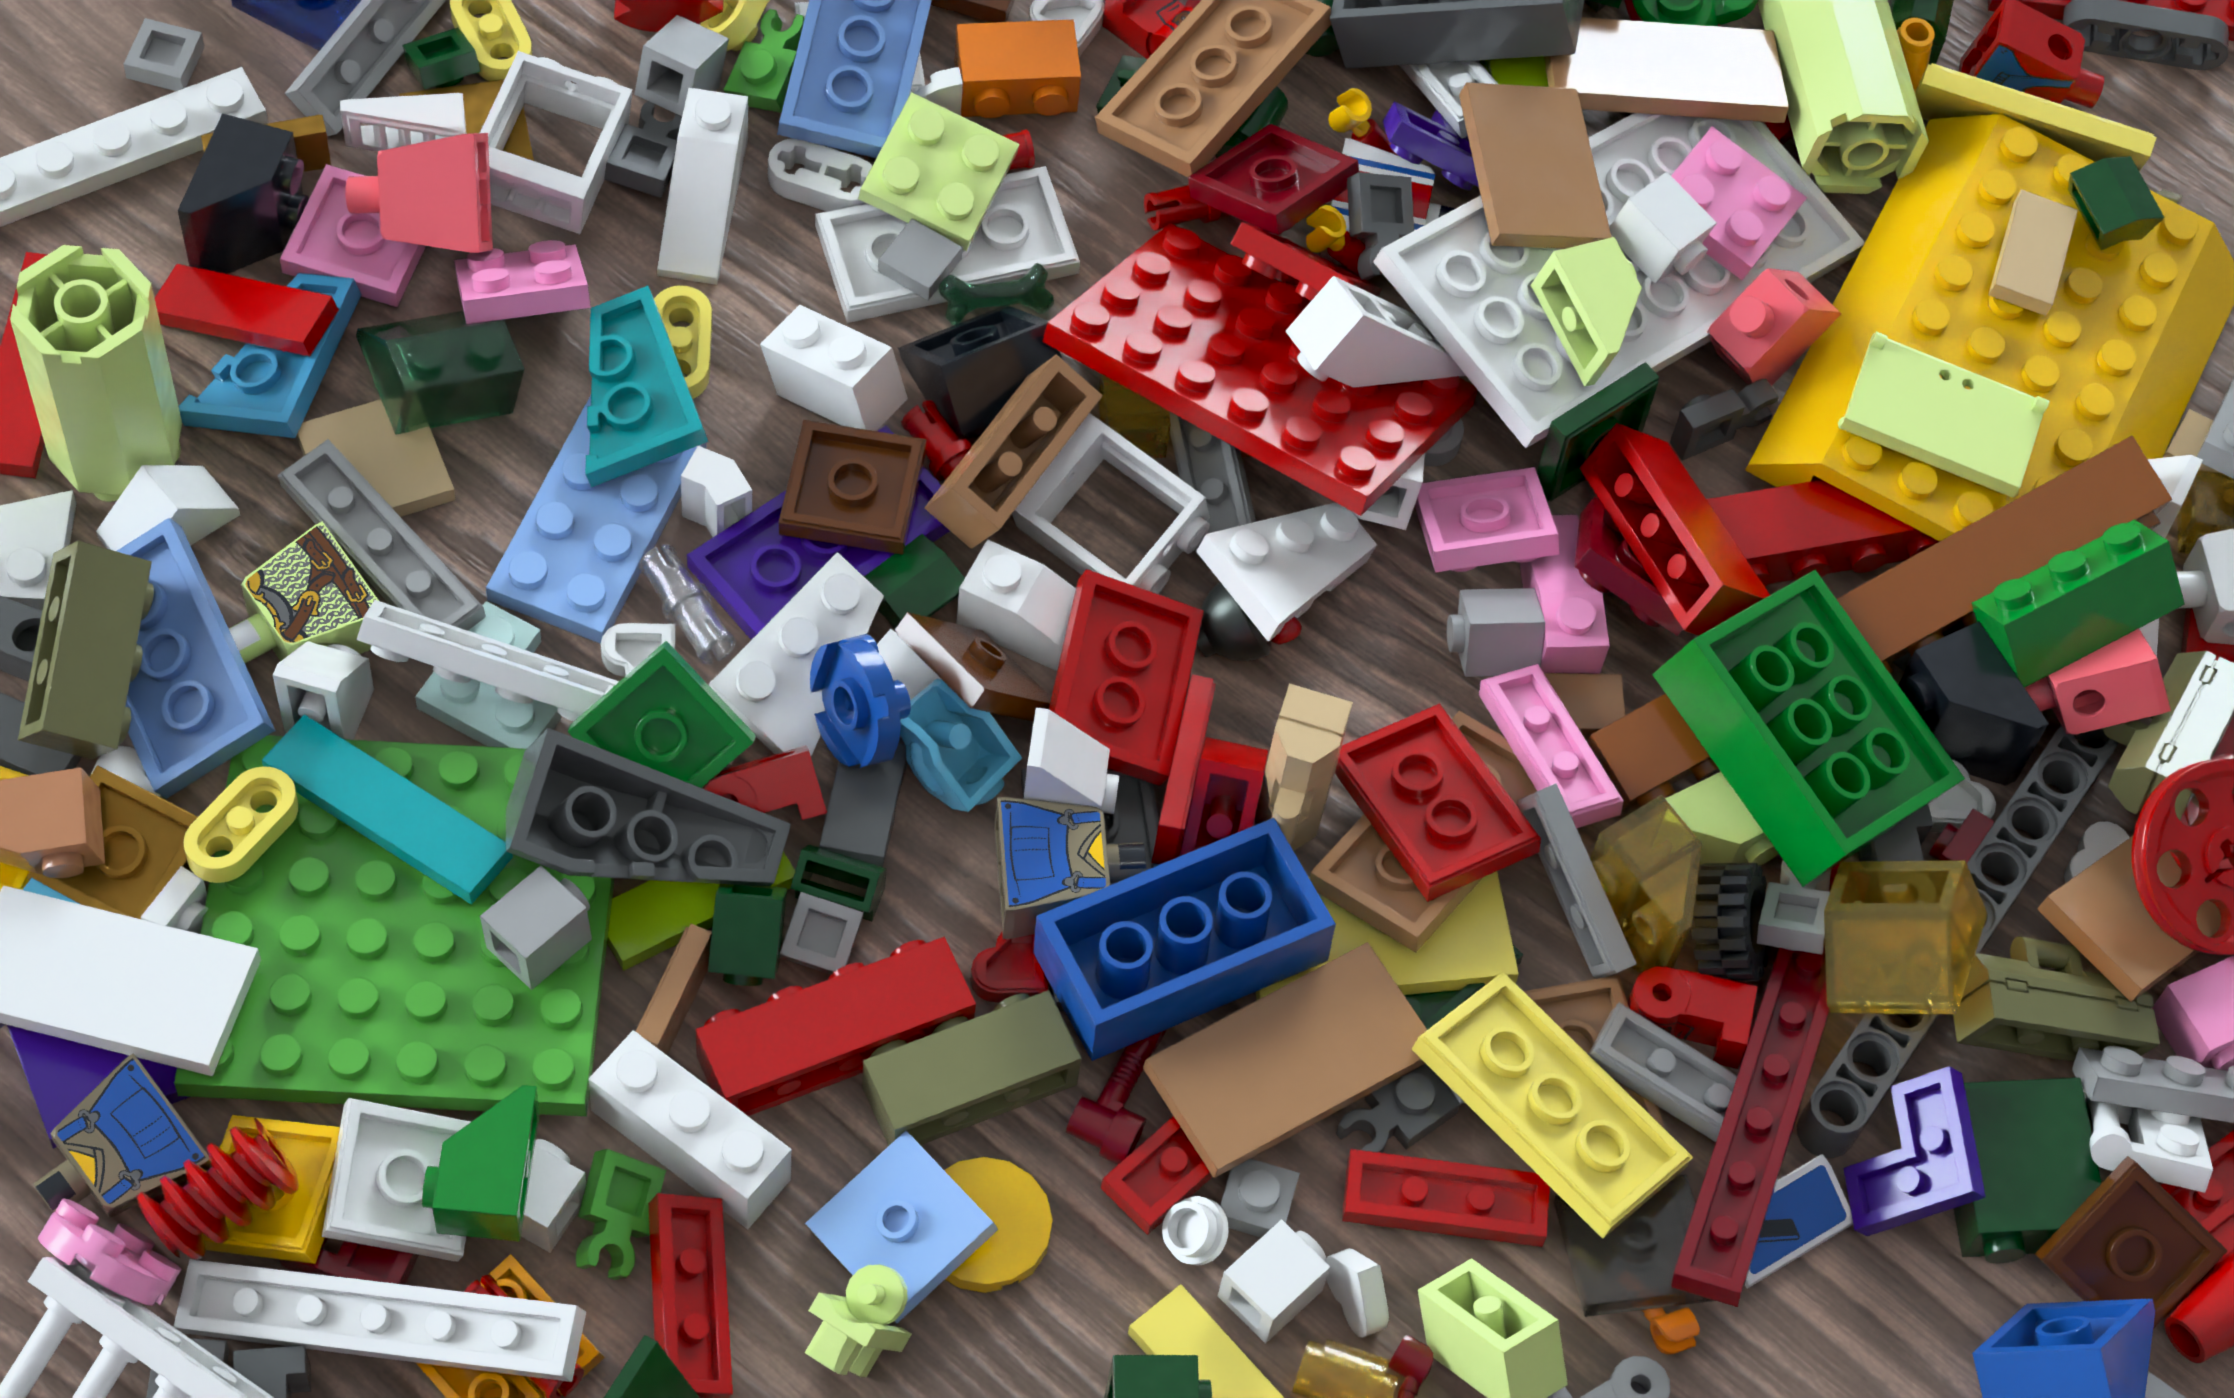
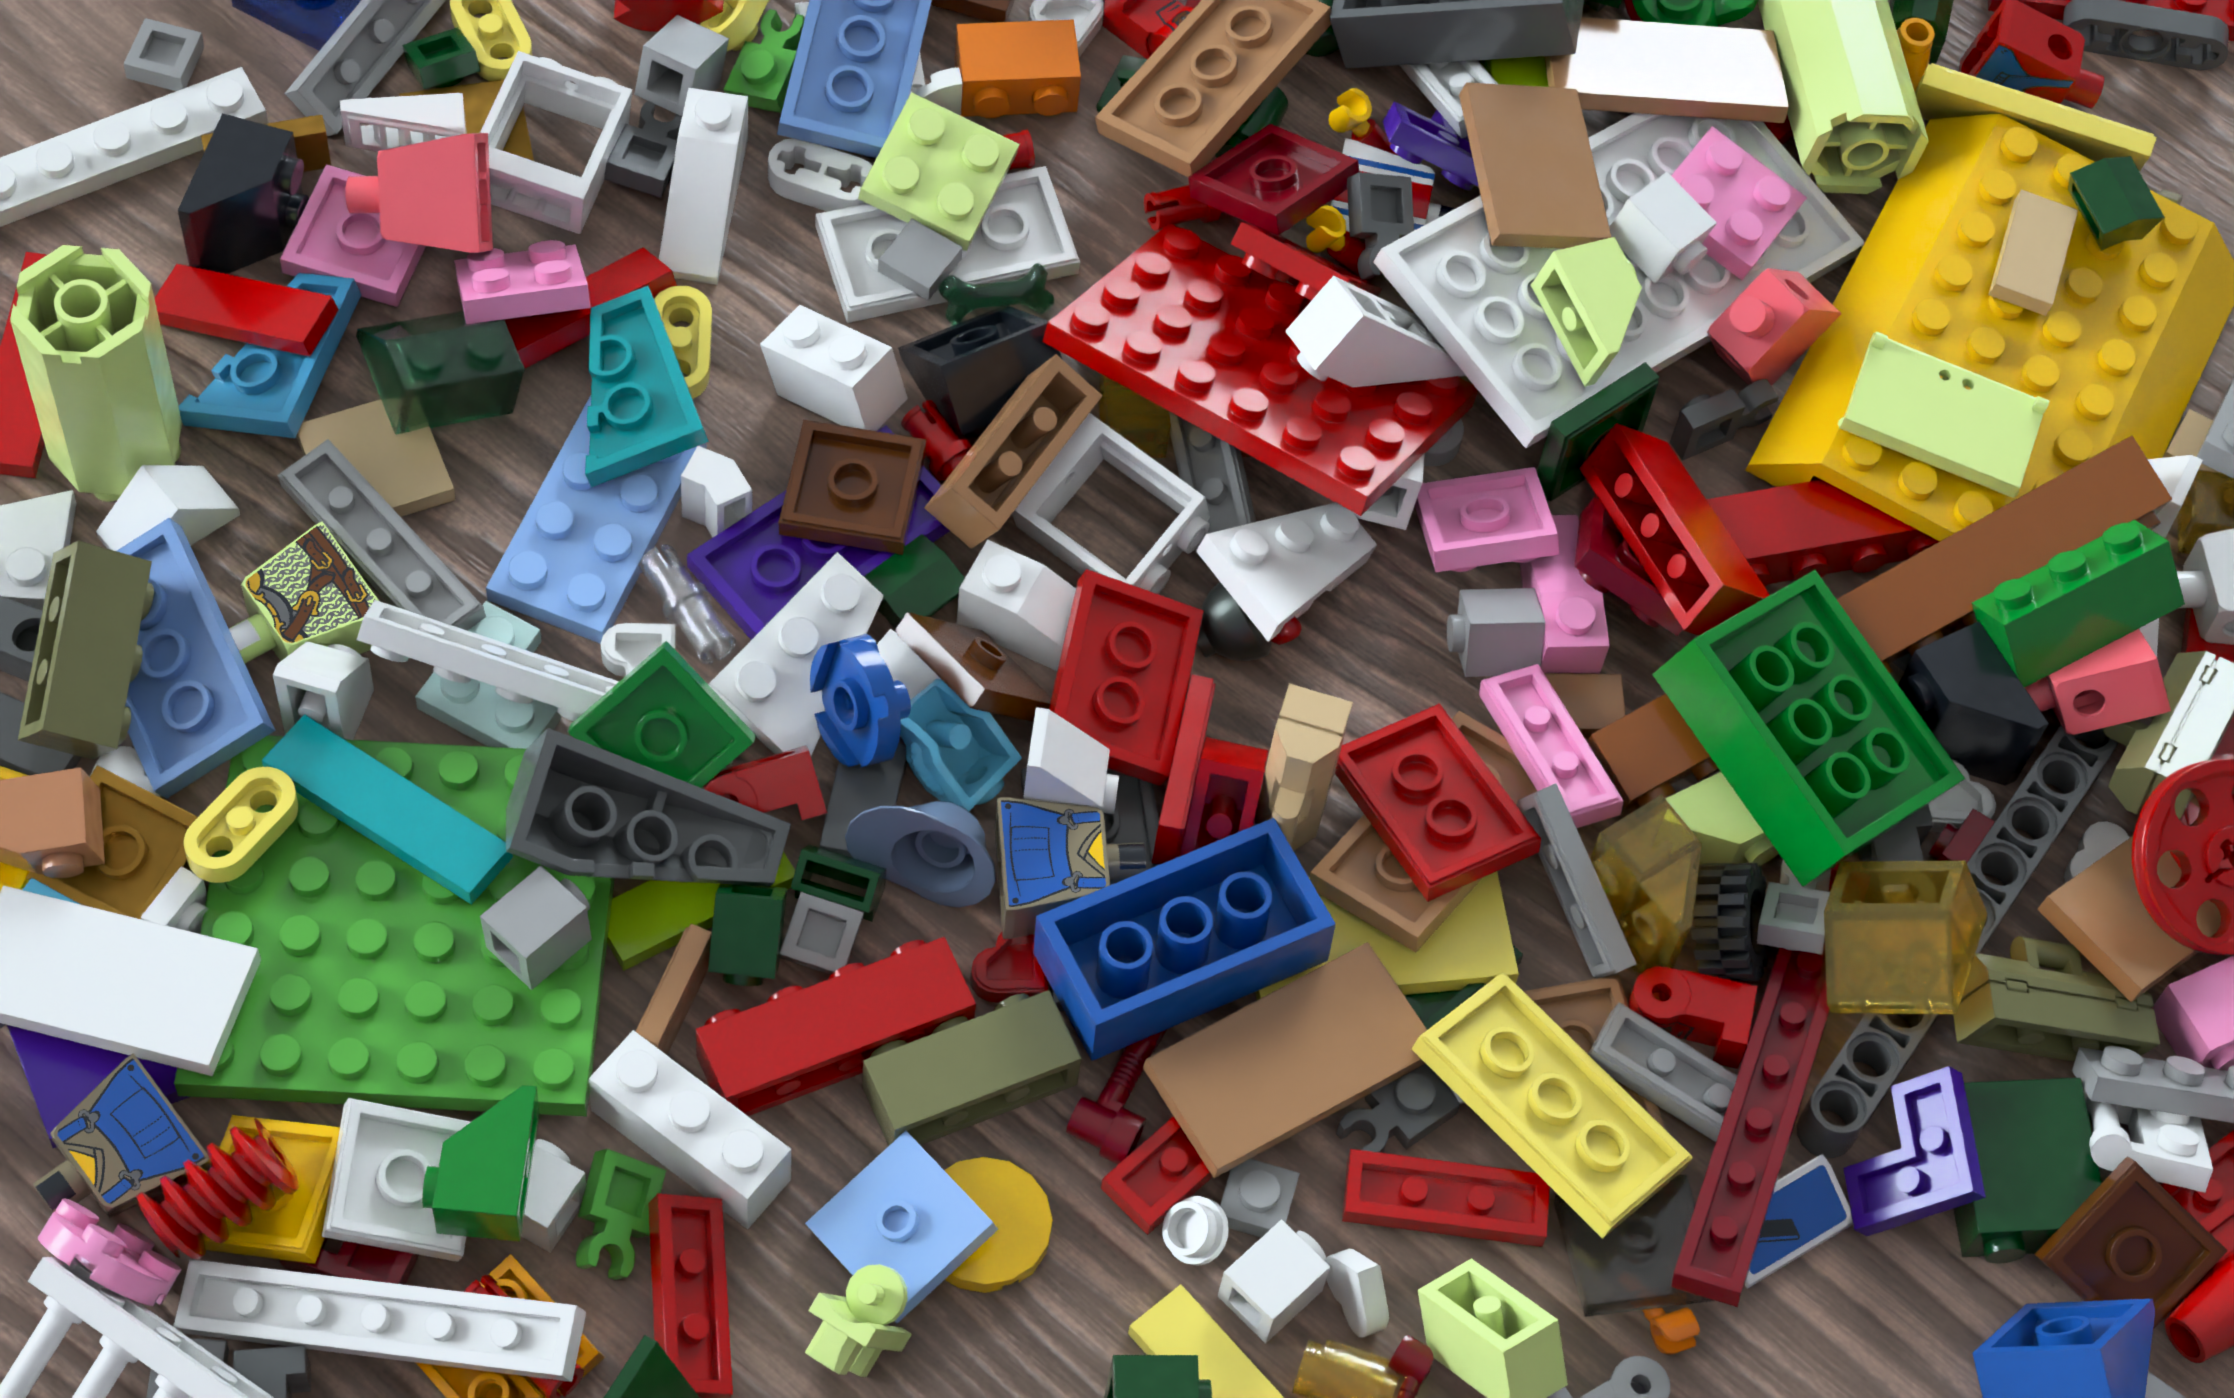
none -> red tile [487,247,677,370]
none -> sand blue piece [845,801,996,908]

